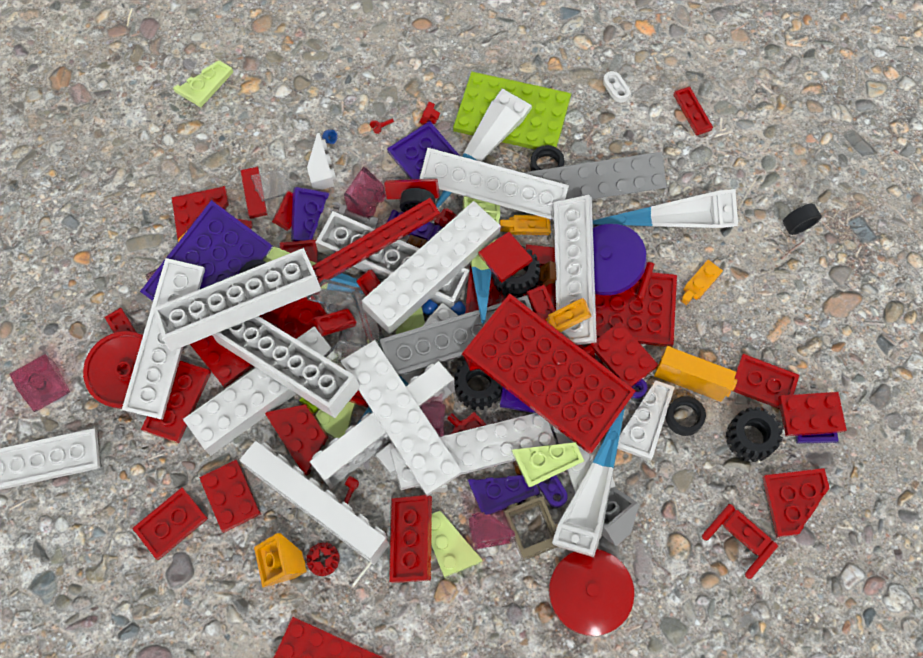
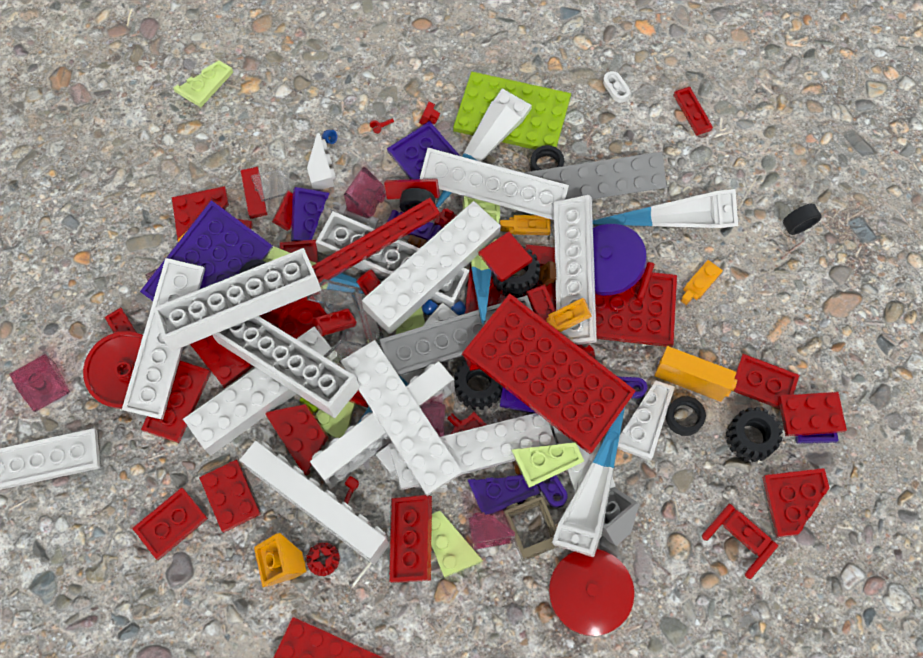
red plate [590,322,659,387] -> none

